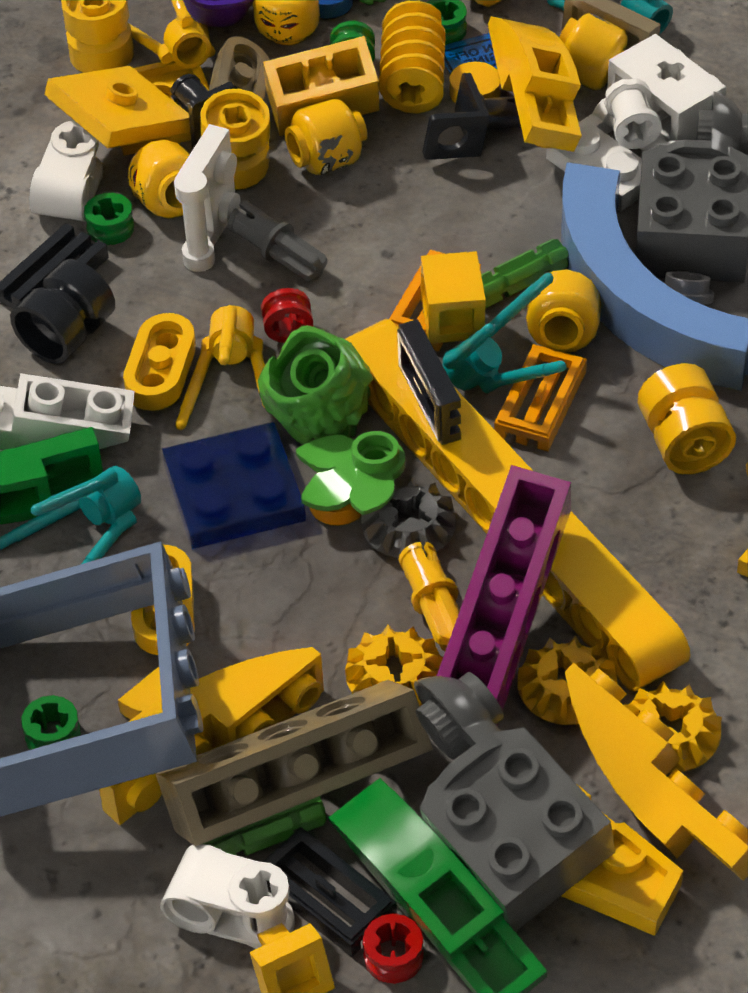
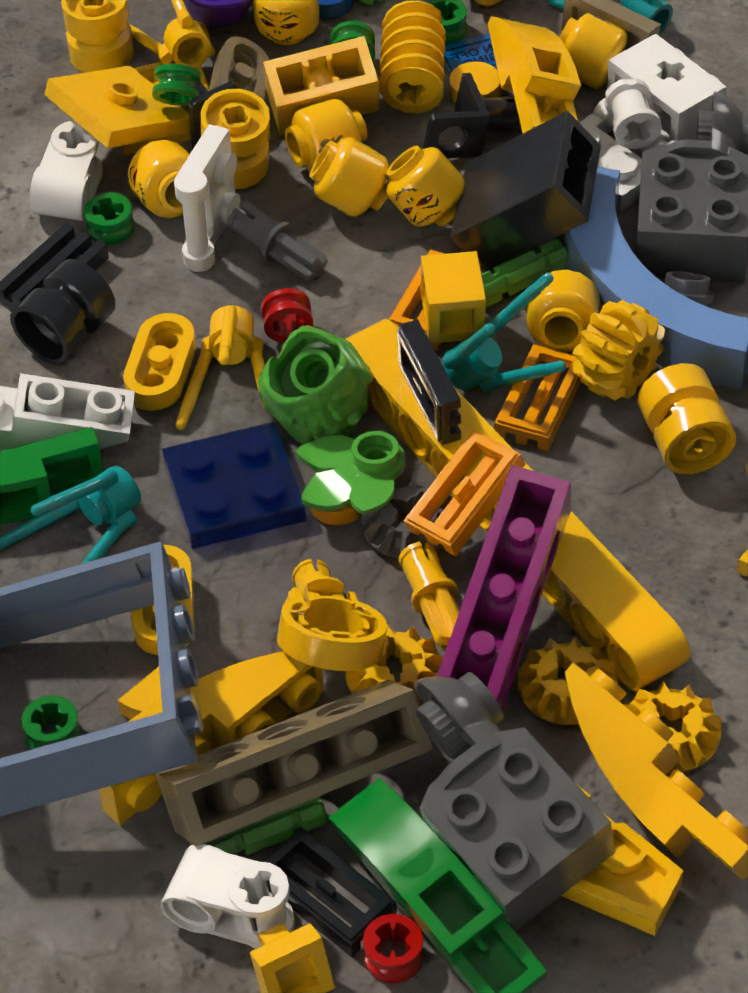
none -> green bush [152,63,201,106]
none -> yellow pin [277,559,387,671]
none -> yellow head [309,137,389,217]
none -> yellow head [386,146,465,227]
none -> light orange tile [403,429,525,557]
none -> black brick [450,111,601,271]
none -> yellow gear [573,300,665,401]

